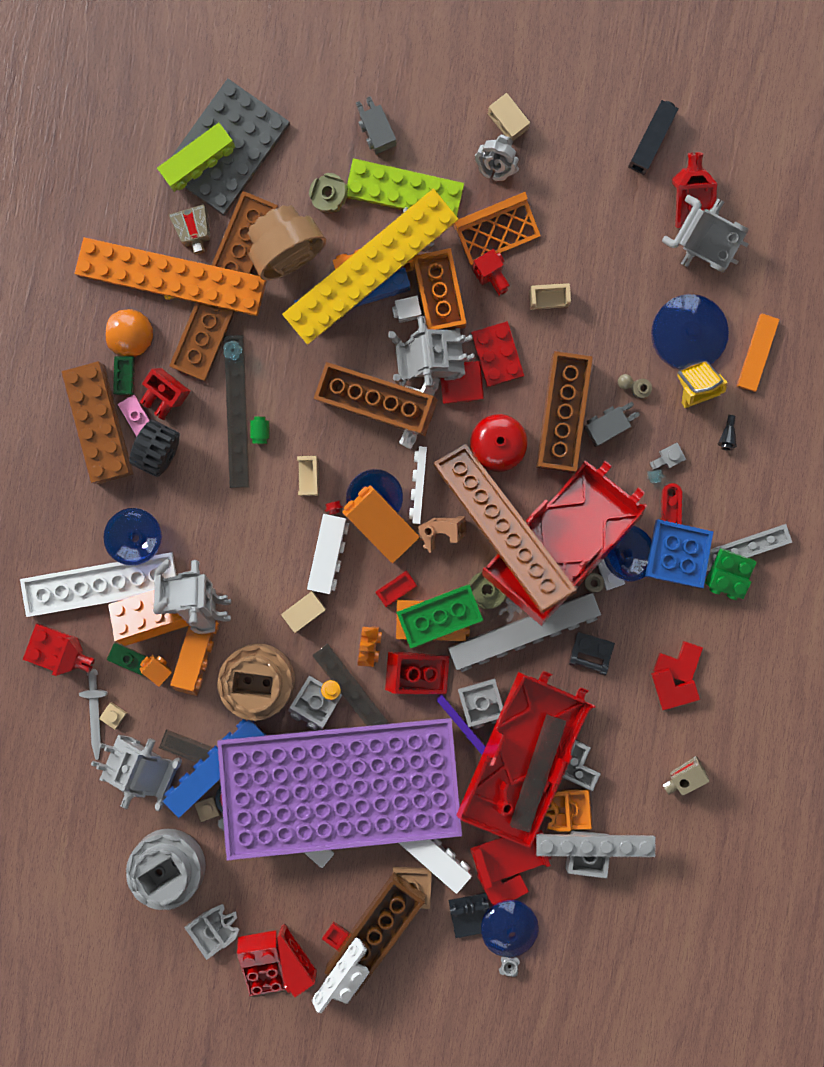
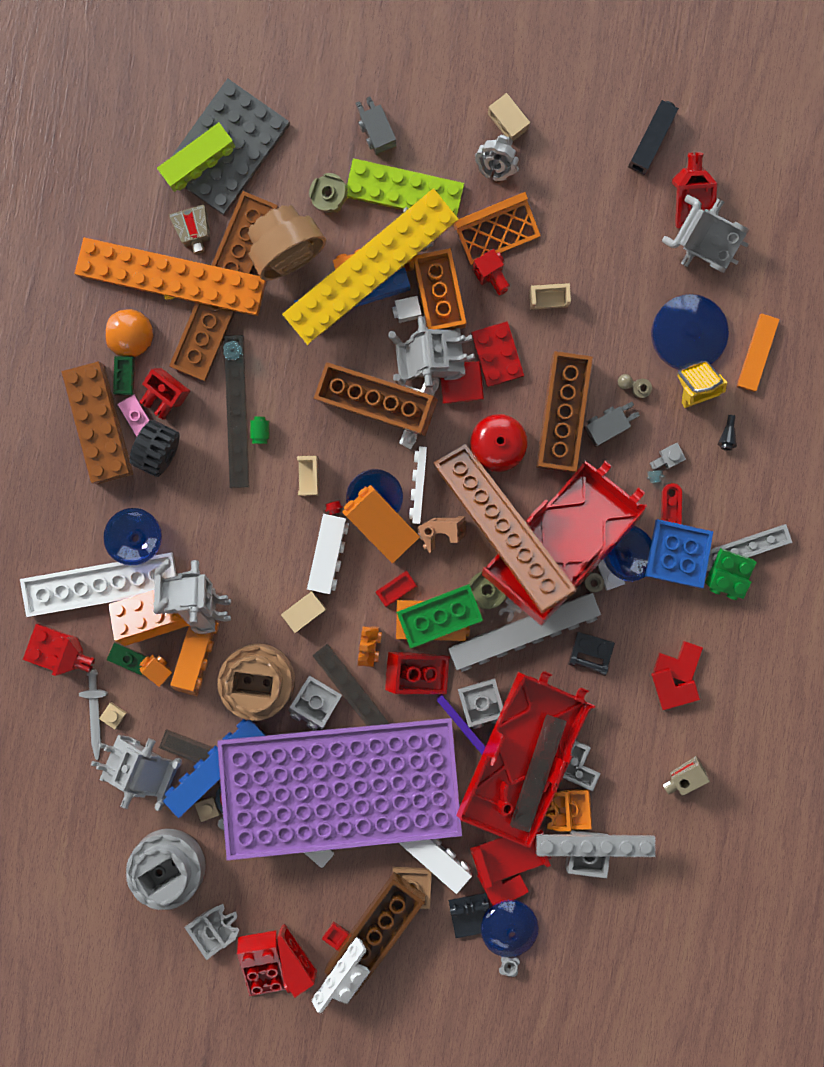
light orange plate [321,680,341,700] -> none

